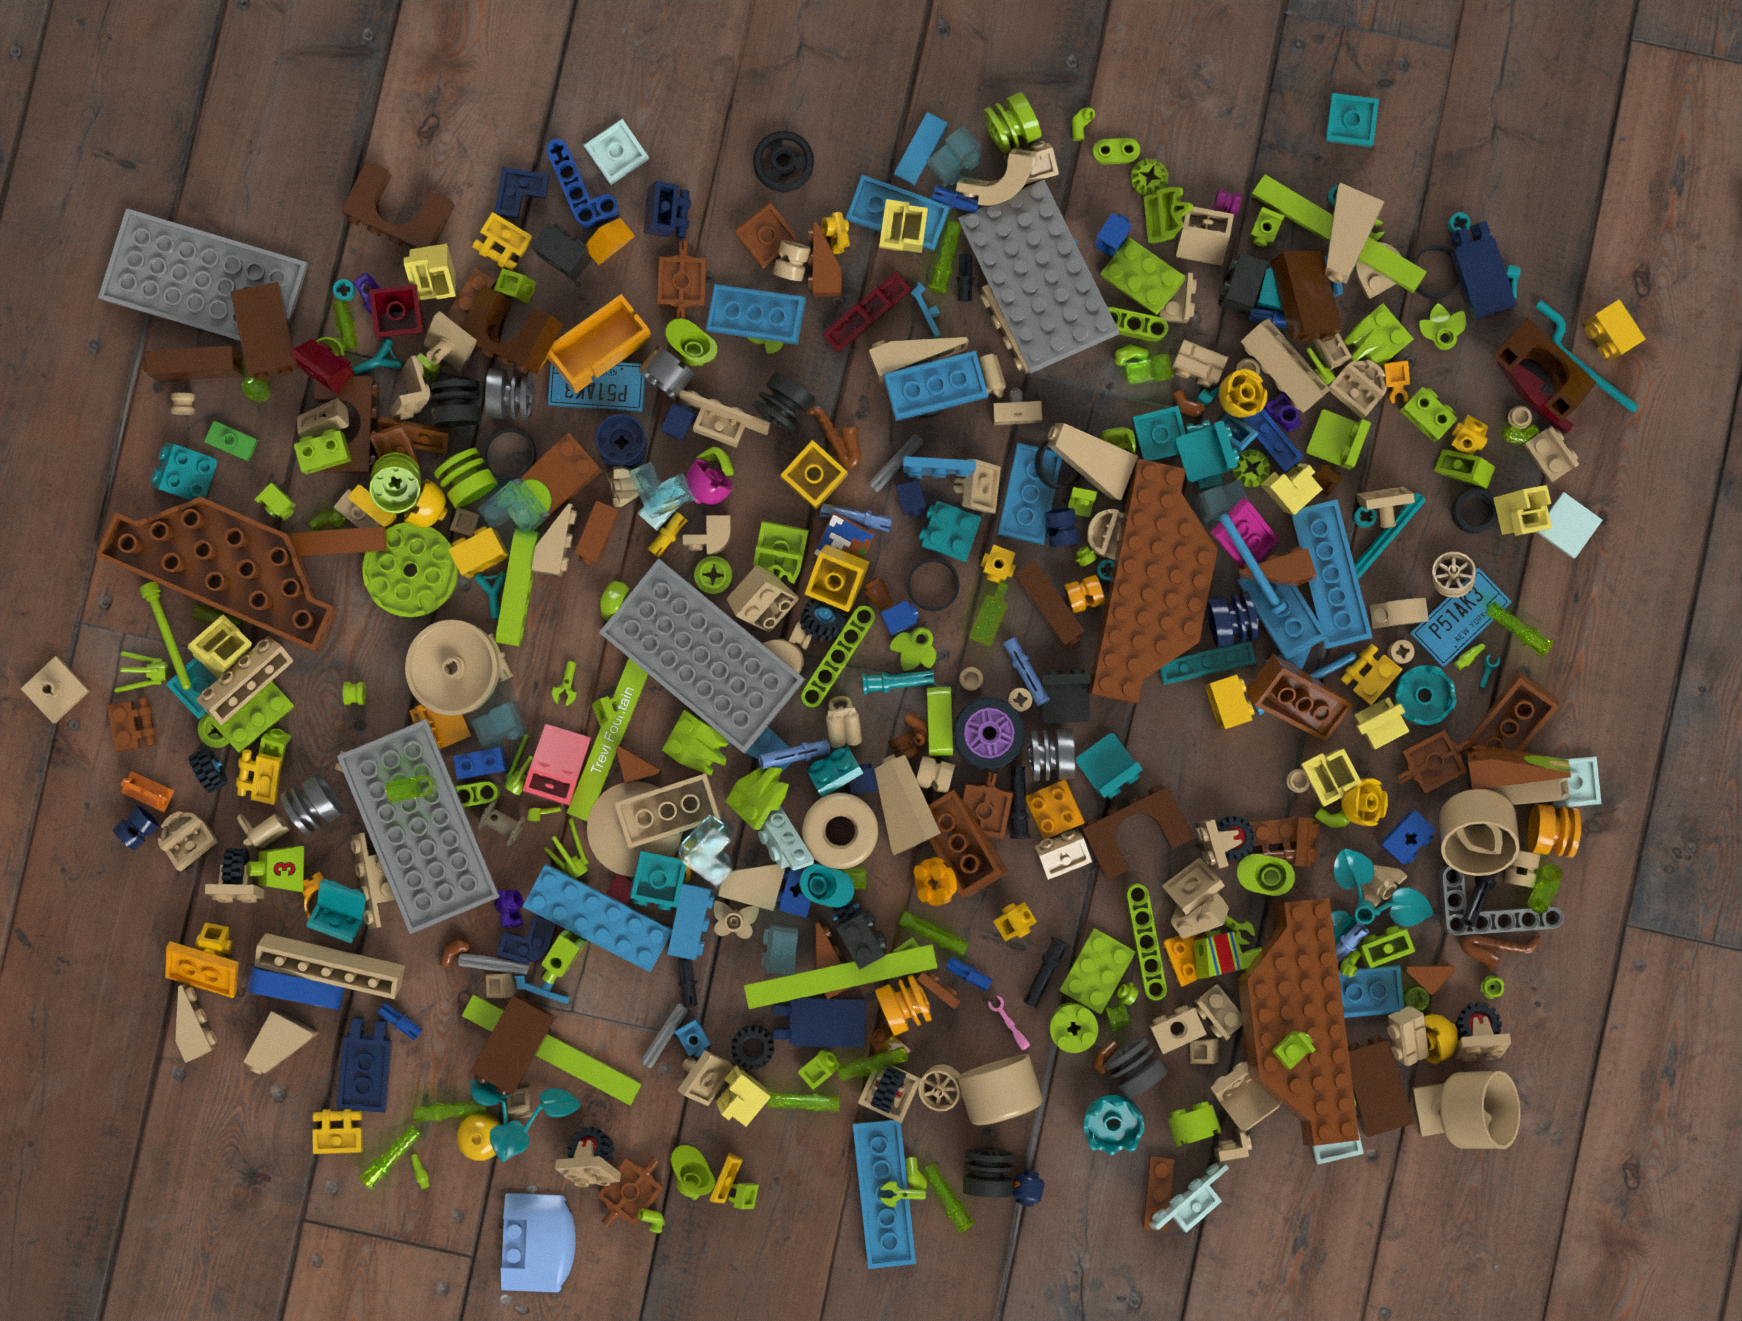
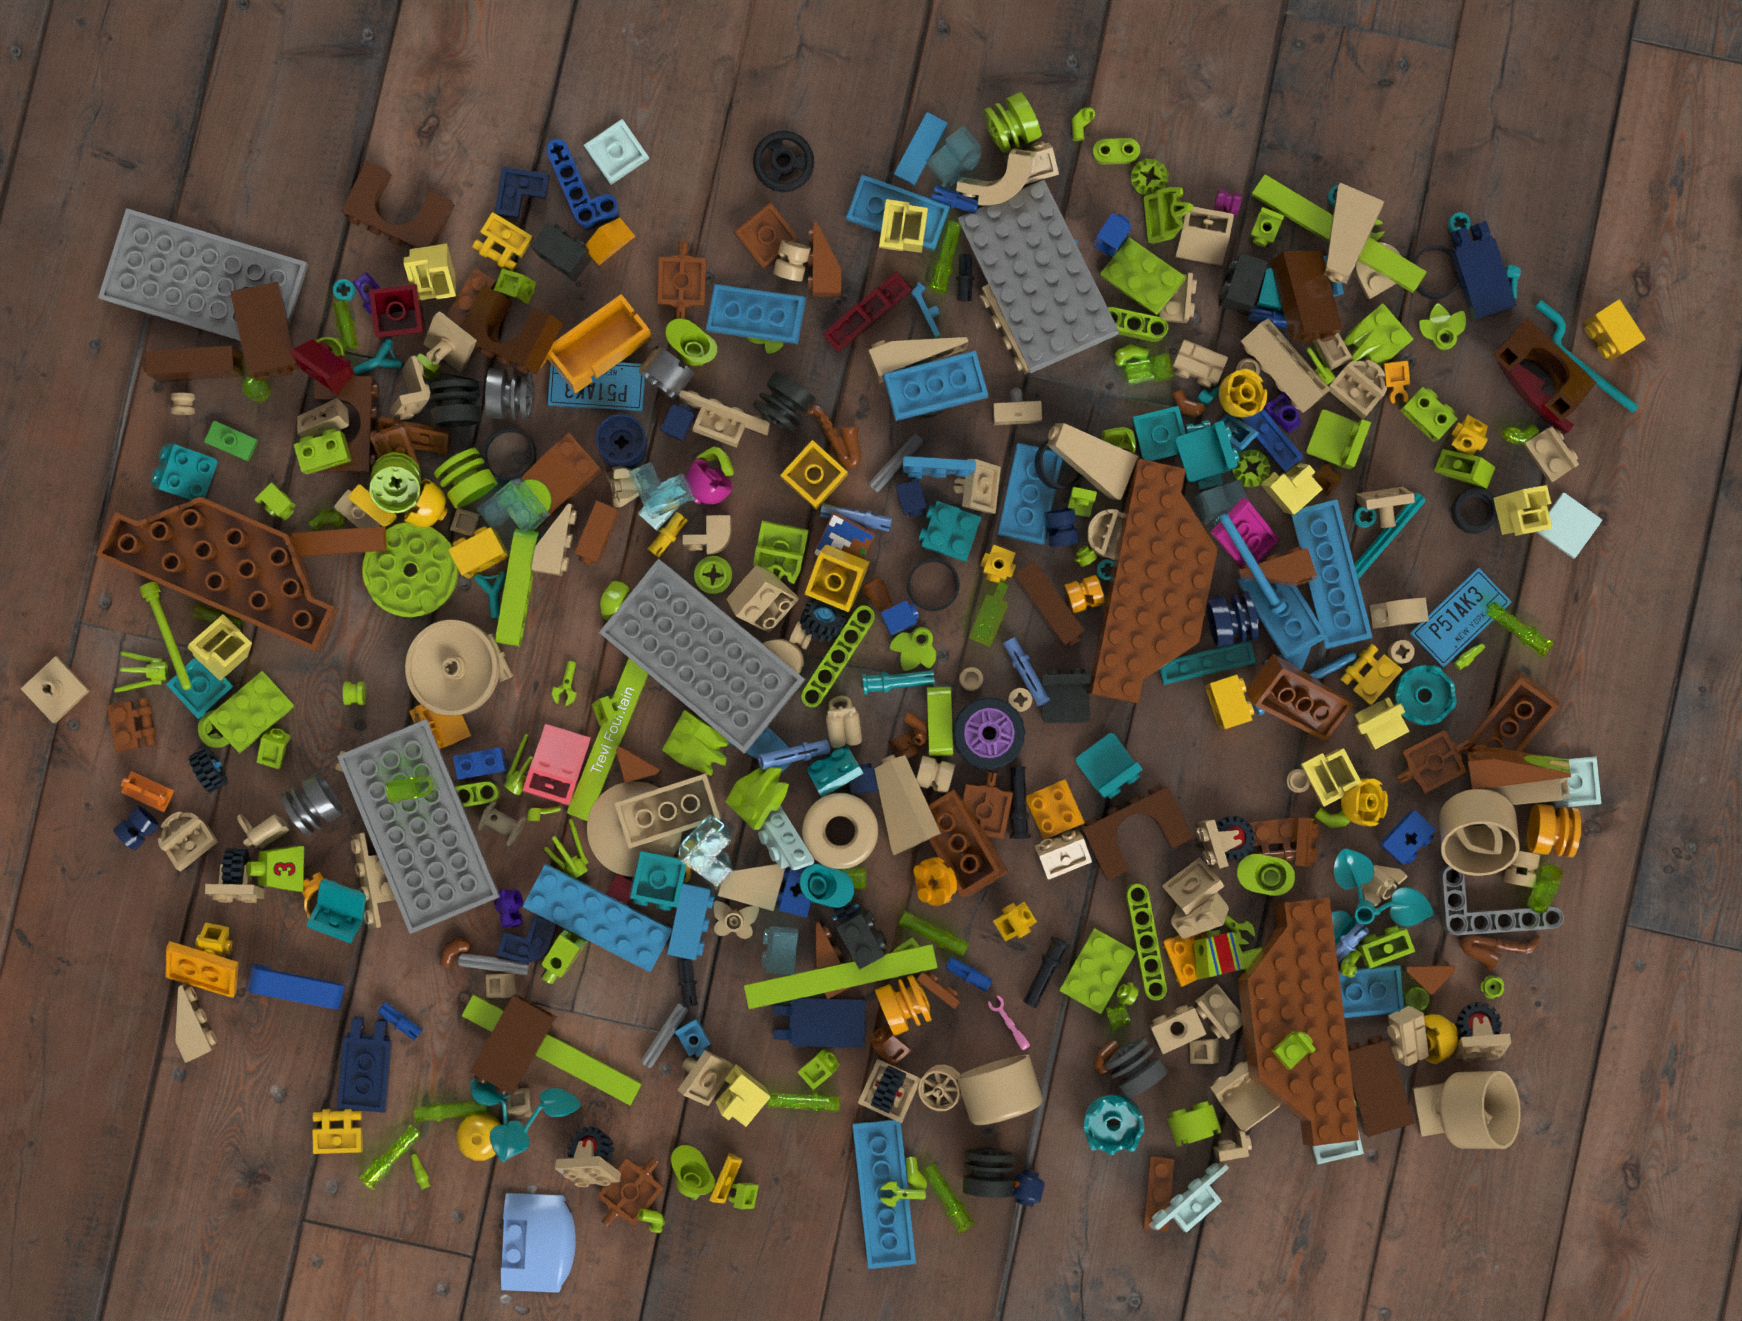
tan brick [196,636,293,725] -> none
yellow plate [235,749,282,805] -> none
tan slope [244,1009,318,1074] -> none
tan brick [254,933,405,999] -> none
clear light blue brick [471,701,529,749] -> none
dark azure piece [514,975,570,1004] -> none
dark blue brick [643,181,691,238] -> none
black tyre [731,1025,775,1070] -> none
yellow plate [821,212,850,254] -> none
clear neon green pin [837,1046,908,1081] -> none
tan piece [978,354,1006,399] -> none
flat silver wheel [1028,729,1075,781] -> none
lime brick [1048,1002,1098,1053] -> none
teal plate [1325,93,1379,147] -> none
tan wheel [1432,552,1476,598] -> none
black pin [1461,873,1497,927] -> none
teal hand [1479,654,1500,688] -> none
tan plate [1507,406,1532,430] -> none

